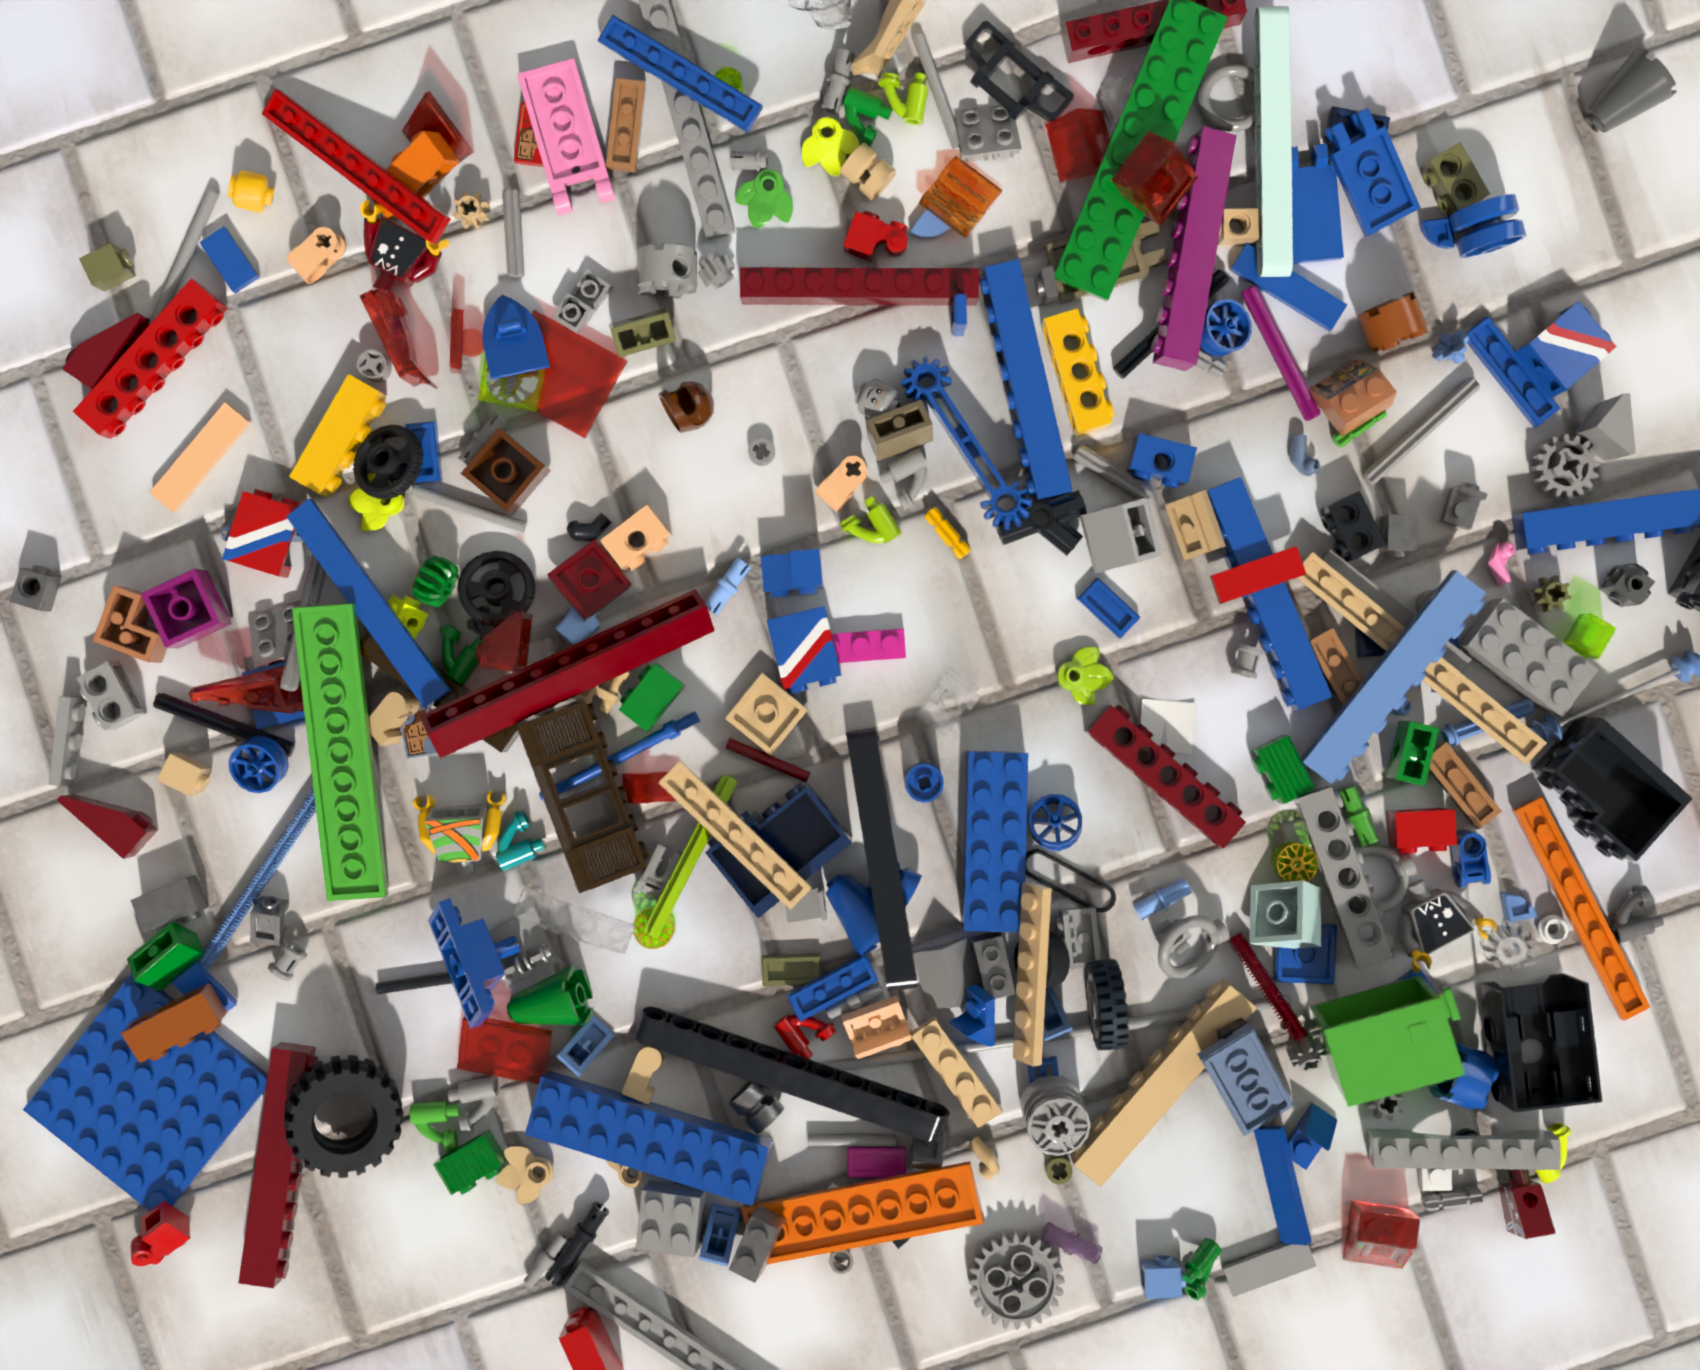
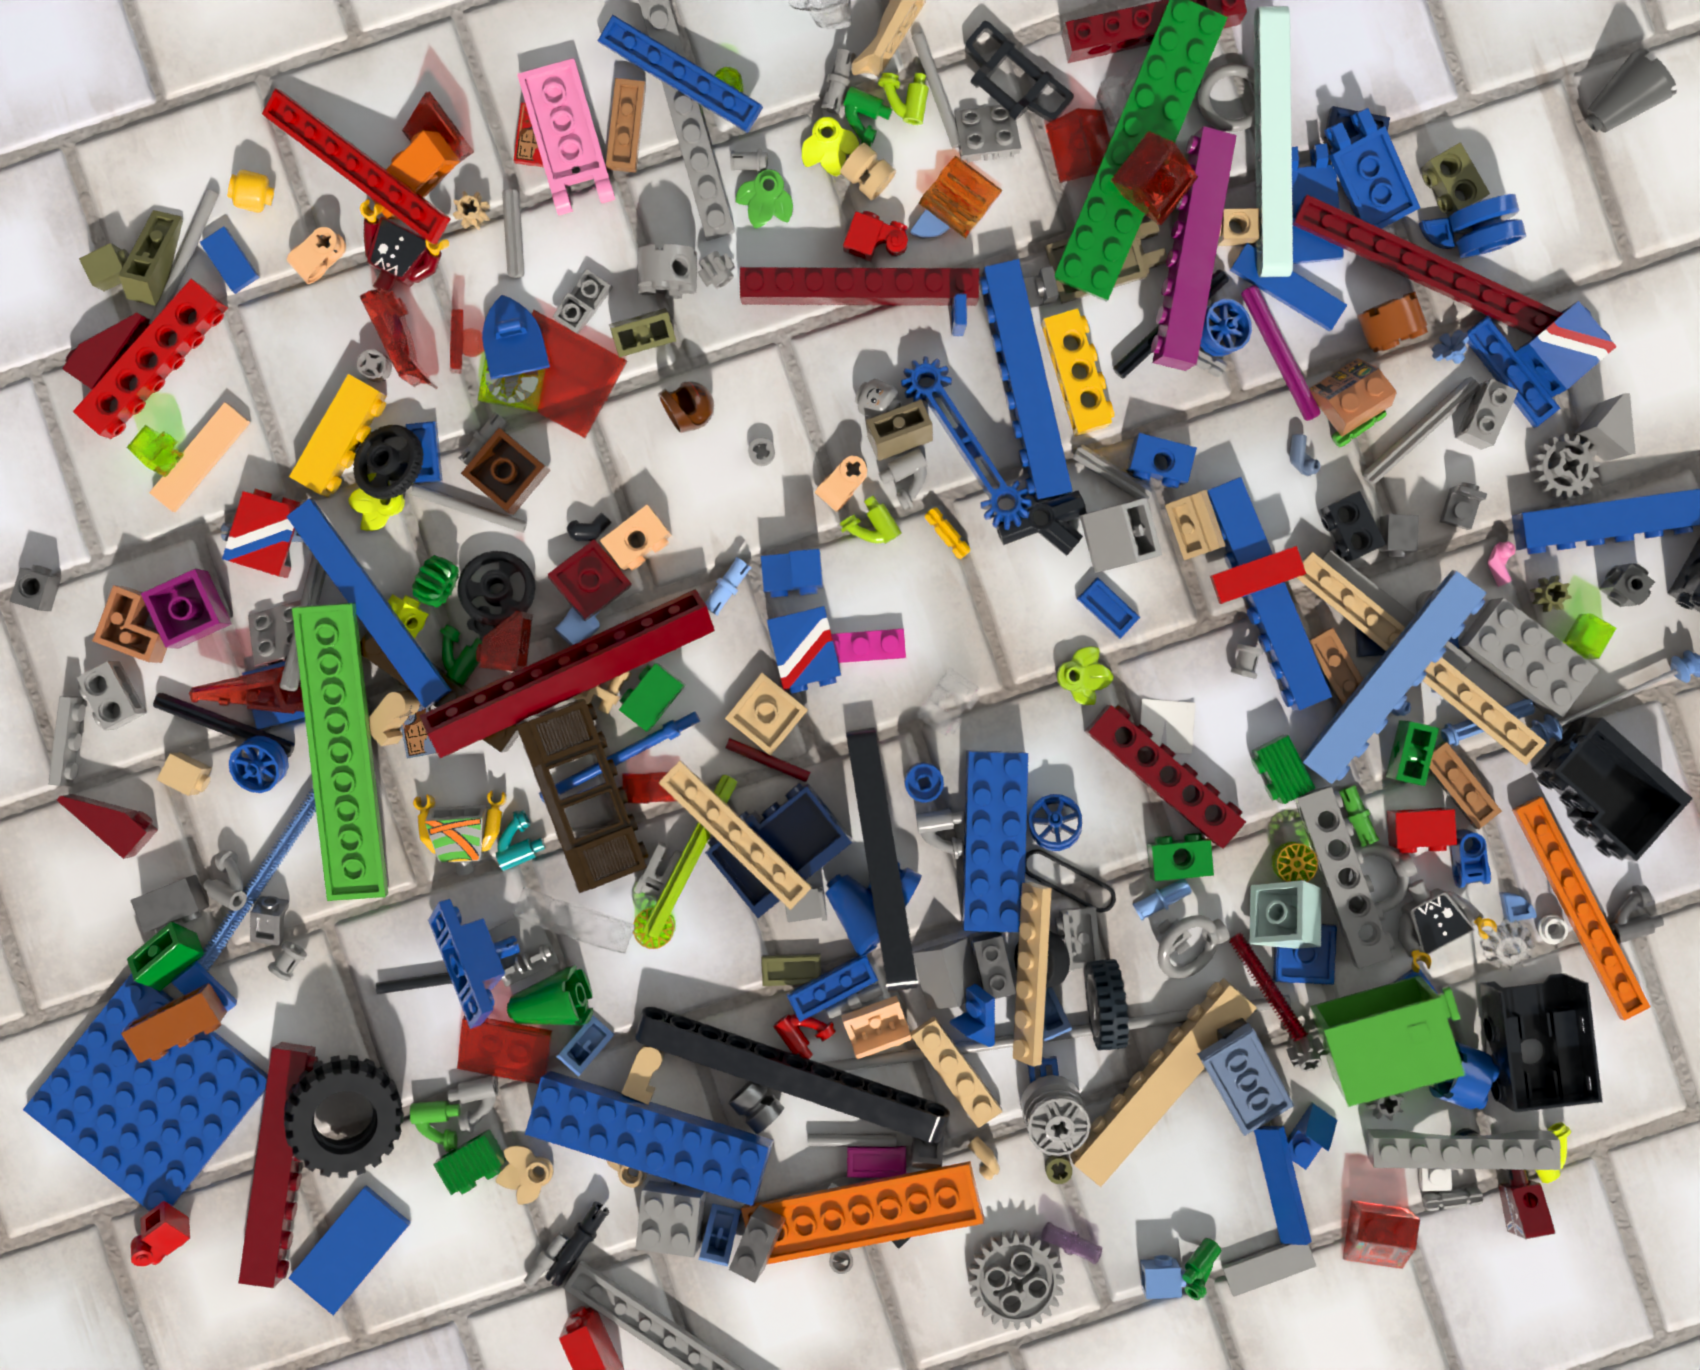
none -> olive slope [118,210,183,306]
none -> clear neon green brick [126,425,184,477]
none -> light grey plant [203,850,247,911]
none -> blue tile [289,1185,411,1316]
none -> light grey plant [916,808,965,859]
none -> green brick [1147,833,1214,881]
none -> dark red plate [1292,195,1563,337]
none -> light grey brick [1455,378,1518,450]

